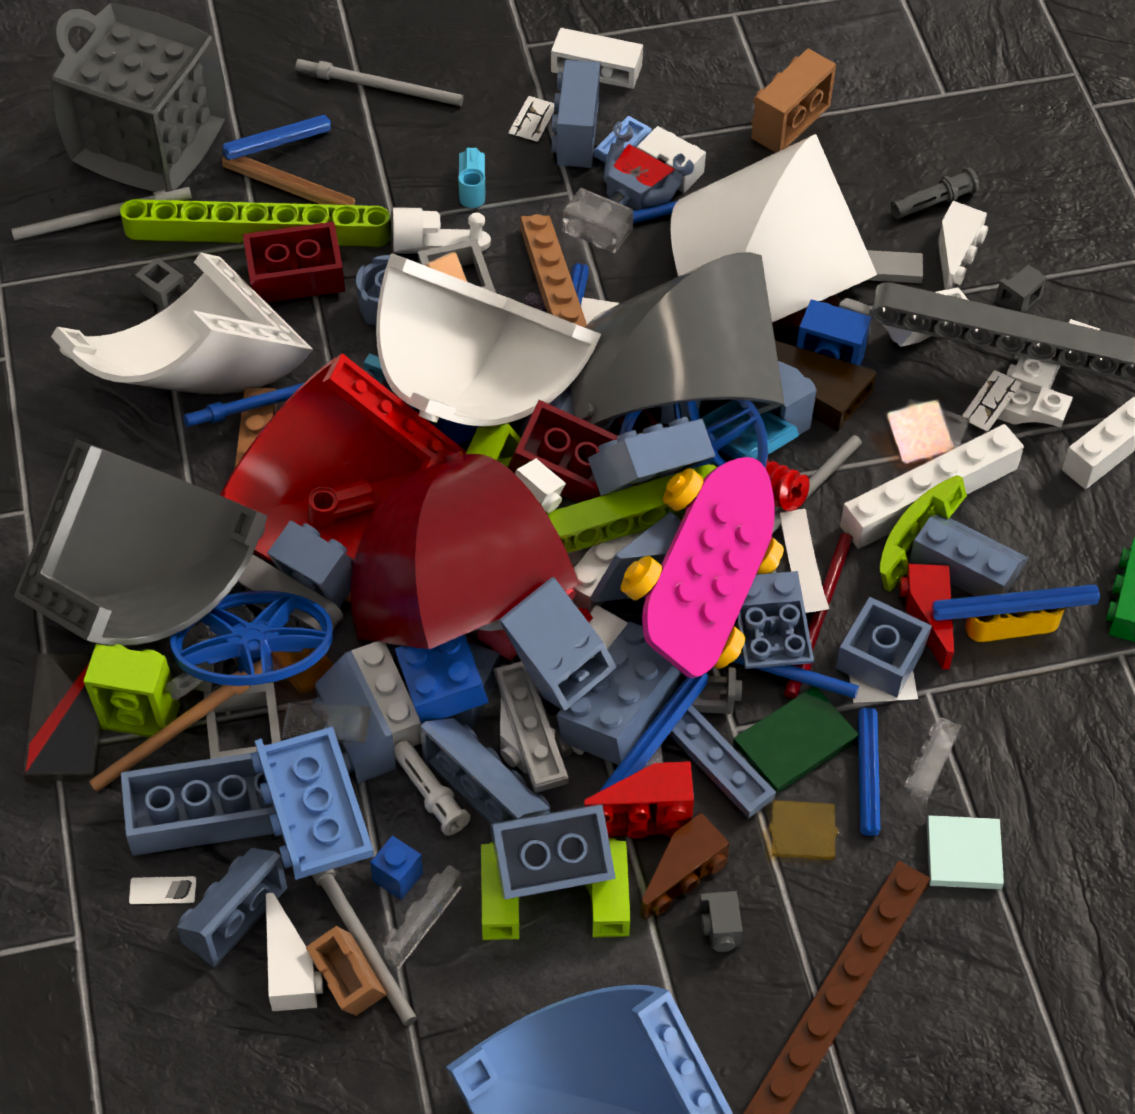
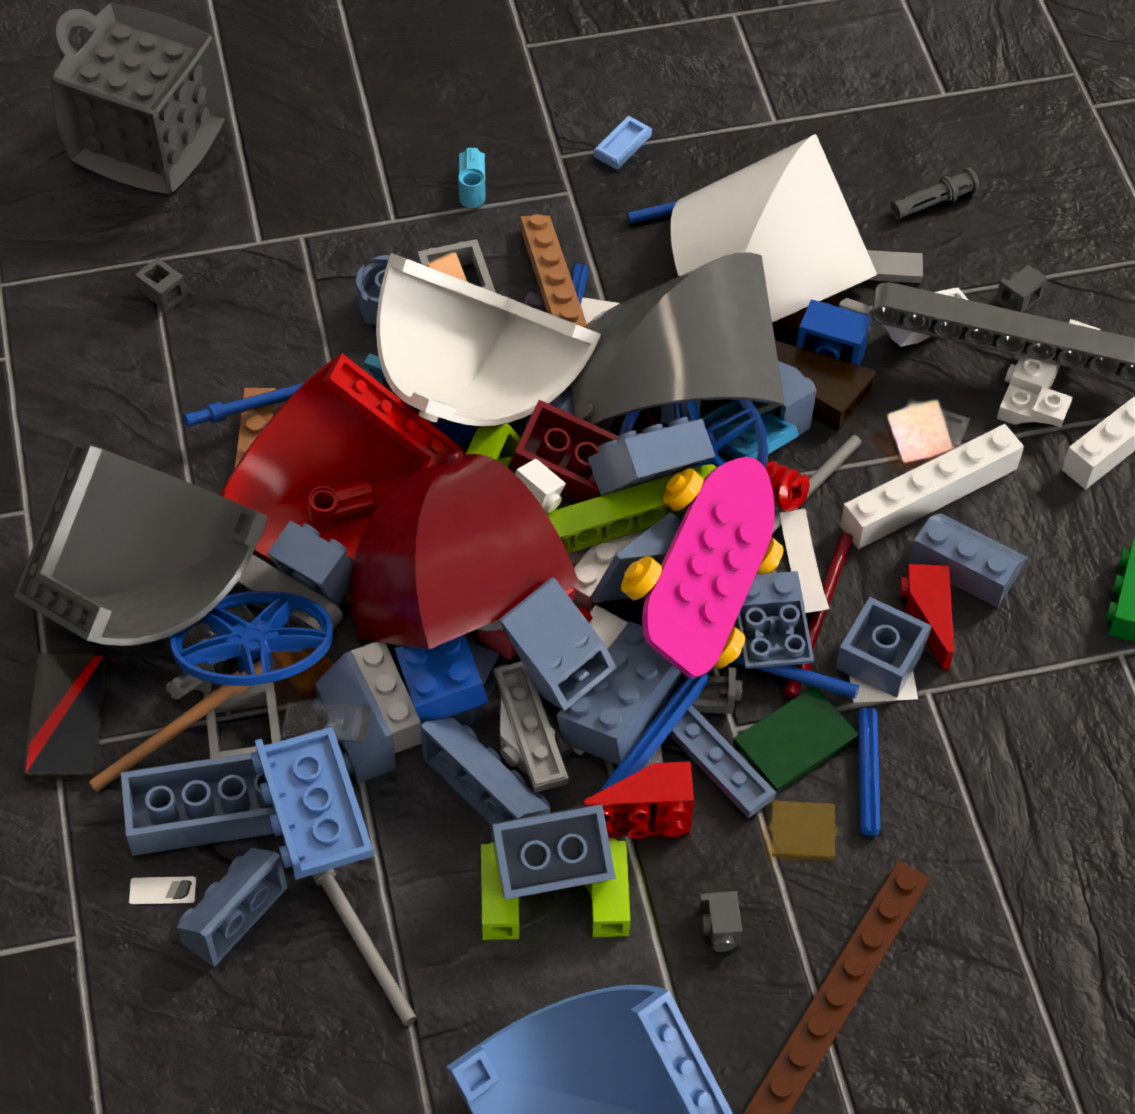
light grey bar [11,187,192,240] -> none
white panel [51,252,313,394] -> none
lime brick [83,644,180,737] -> none
lime beam [120,199,390,247] -> none
blue axle [222,115,331,160] -> none
medium nougat axle [222,156,355,205] -> none
dark red brick [243,222,345,303] -> none
white slope [266,893,323,1011] -> none
light grey bar [295,59,464,106] -> none
medium nougat brick [306,926,387,1016] -> none
blue brick [370,835,423,900] -> none
clear plate [383,865,462,971] -> none
white piece [390,207,491,254] -> none
white pin [394,740,470,835] -> none
white sticker [508,96,554,142] -> none
white brick [551,28,643,89] -> none
sand blue brick [551,60,600,168] -> none
clear brick [563,187,634,254] -> none
sand blue torso [603,121,694,213] -> none
white brick [637,126,706,193] -> none
reddish brown slope [640,813,730,920] -> none
medium nougat brick [751,48,836,153] -> none
lime slope [880,475,967,592] -> none
clear piece [904,717,961,805] -> none
light aqua tile [927,815,1004,889] -> none
blue axle [932,584,1100,621] -> none
white slope [938,201,988,290] -> none
white sticker [961,370,1022,431] -> none
yellow beam [965,608,1065,642] -> none

